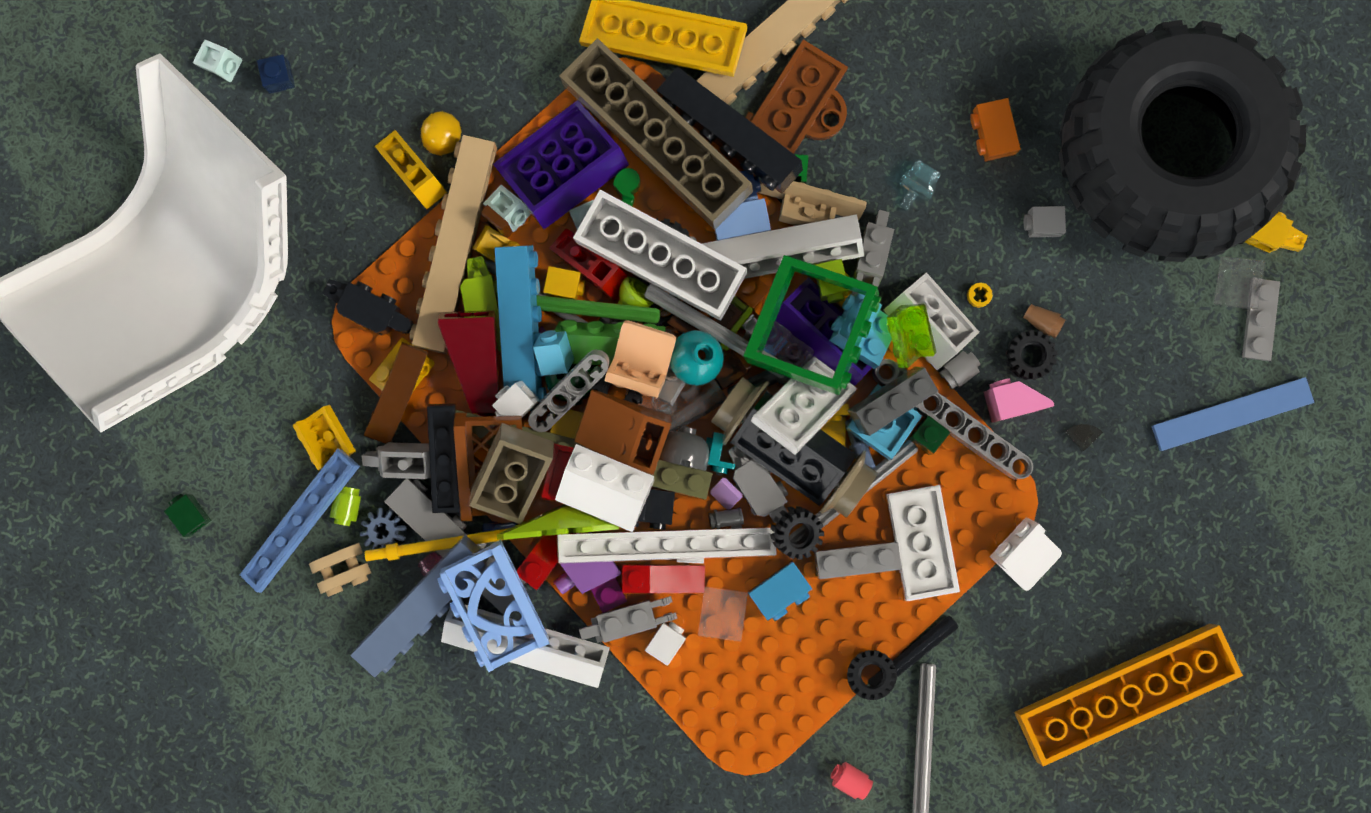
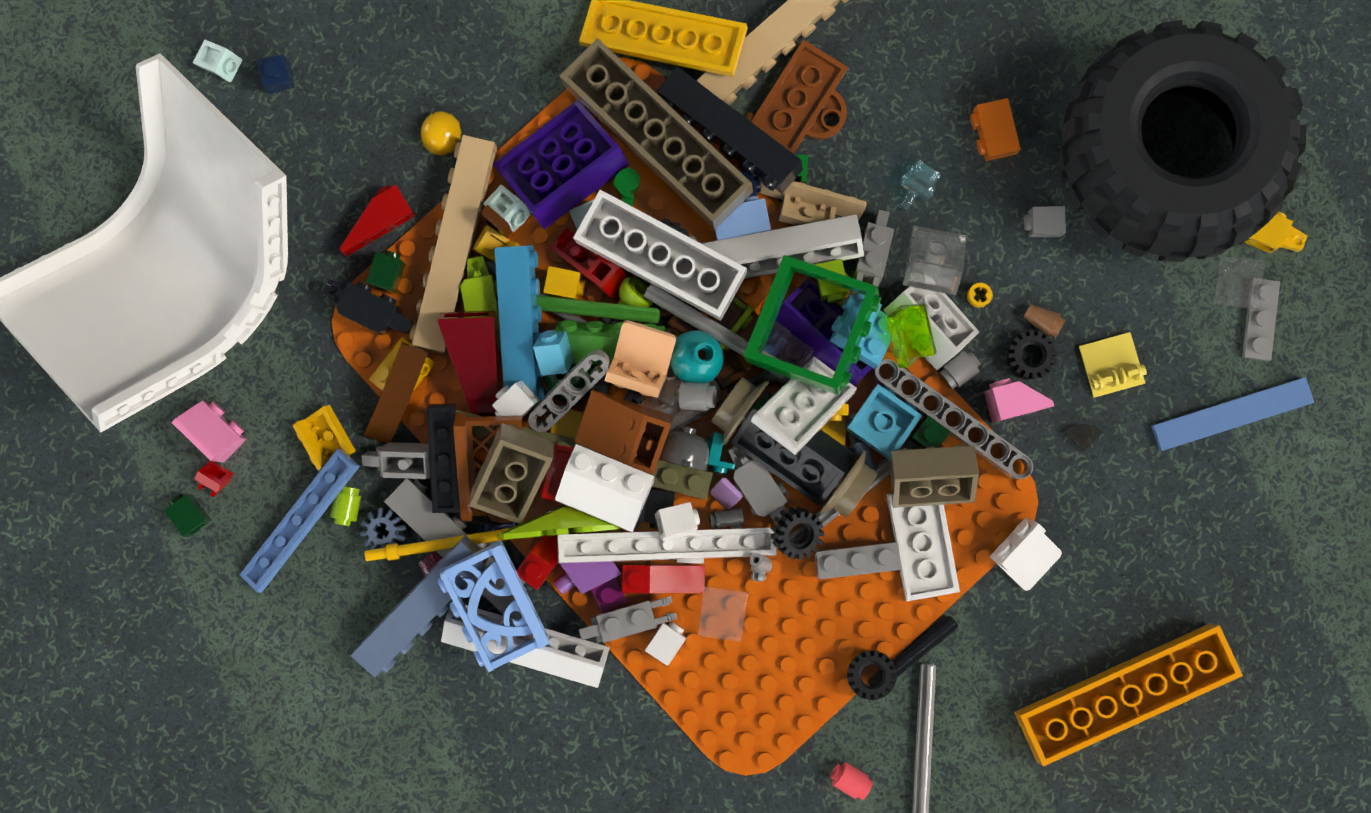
tan brick [309,543,371,597] -> none
yellow slope [375,130,447,209] -> none
white hand [742,314,757,341] -> none
dark azure brick [748,561,812,621] -> none
dark grey brick [847,367,938,436] -> none
none -> bright pink slope [171,401,247,462]
none -> red tile [194,461,234,497]
none -> red slope [339,185,415,257]
none -> dark green brick [366,250,406,294]
none -> white brick [655,502,700,541]
none -> light grey brick [675,382,717,411]
none -> light grey arm [750,553,772,582]
none -> dark tan brick [890,445,979,508]
none -> clear brick [903,225,966,295]
none -> light yellow hinge [1078,332,1147,398]

